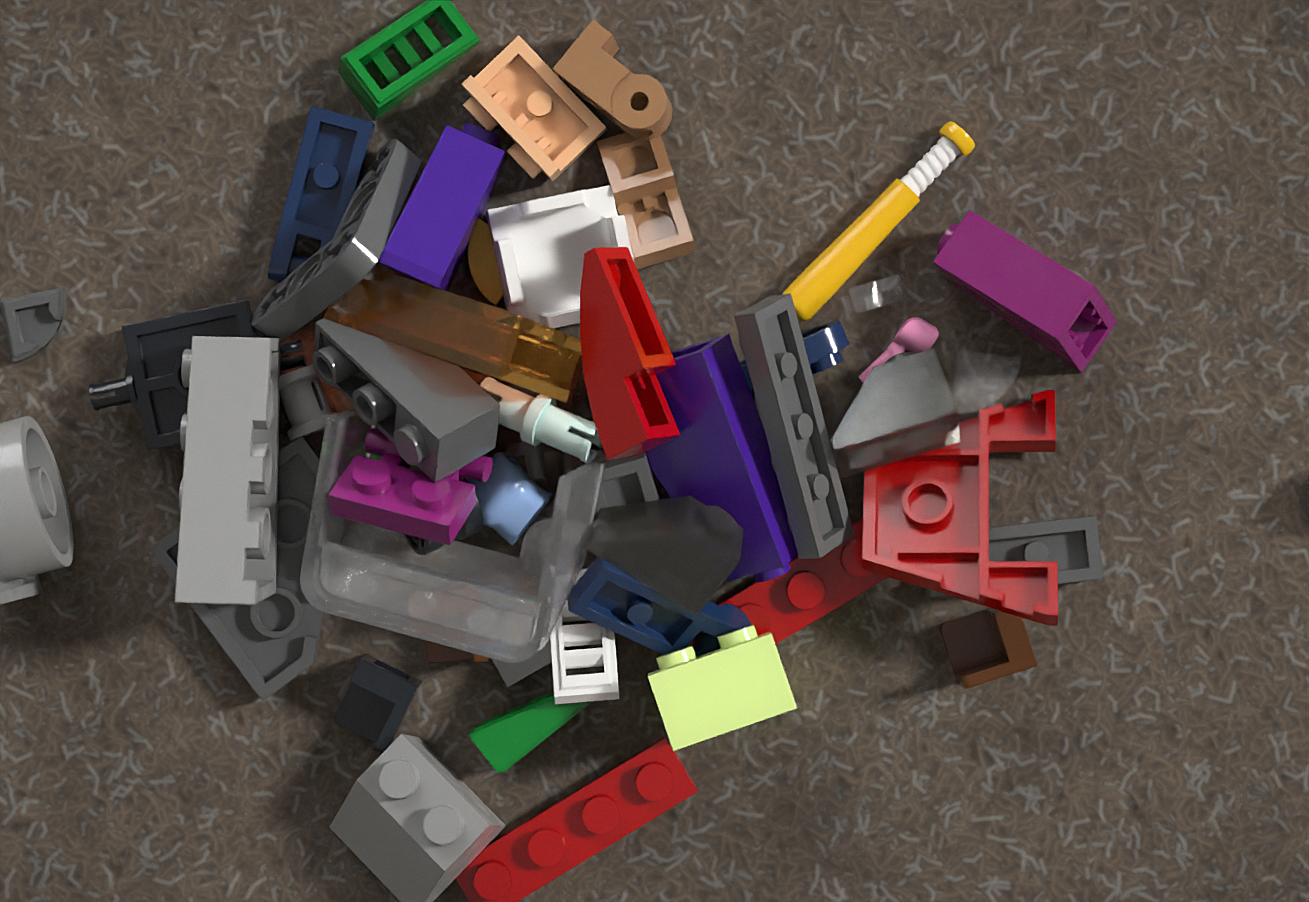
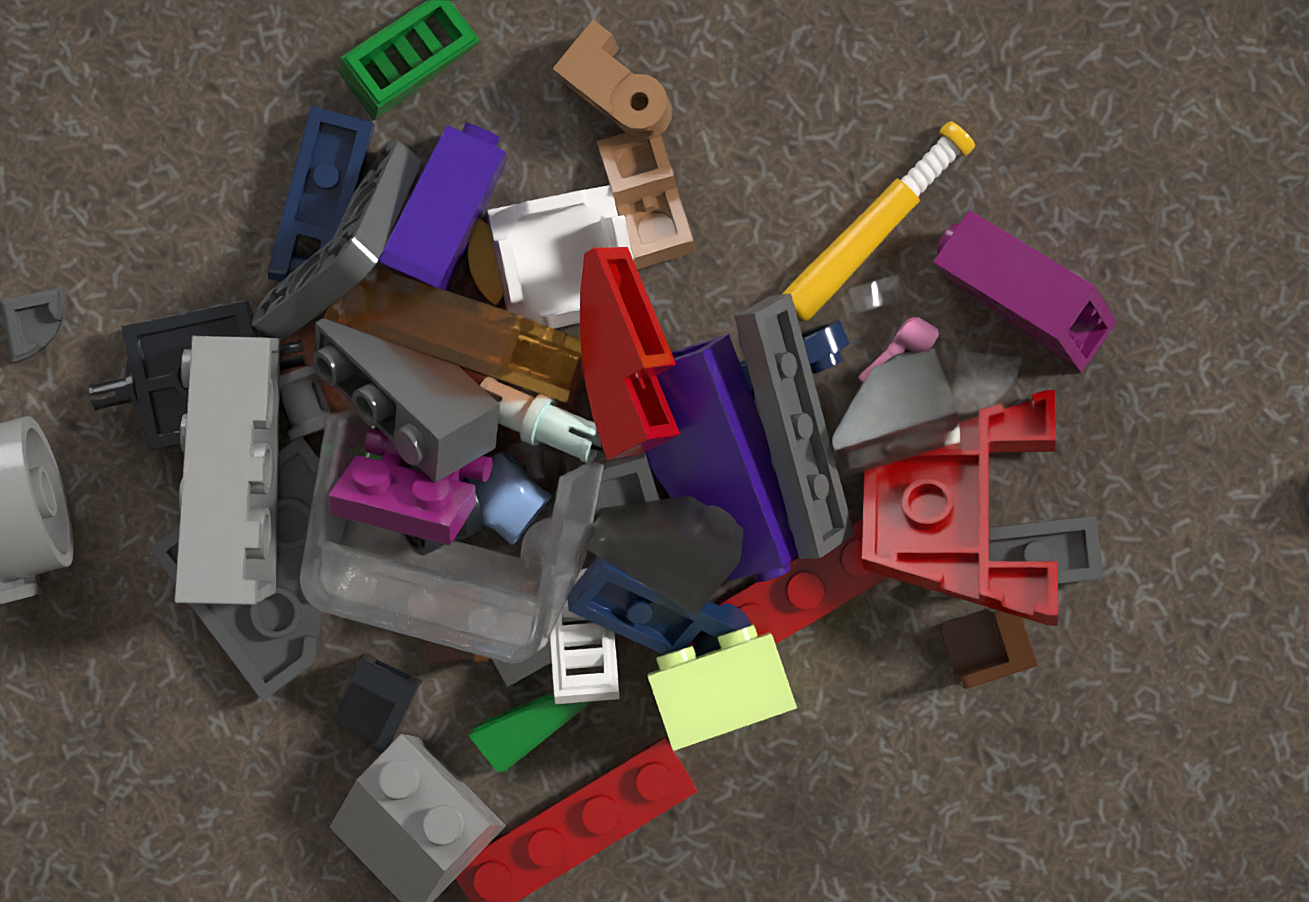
light nougat bracket [462,35,607,182] -> none

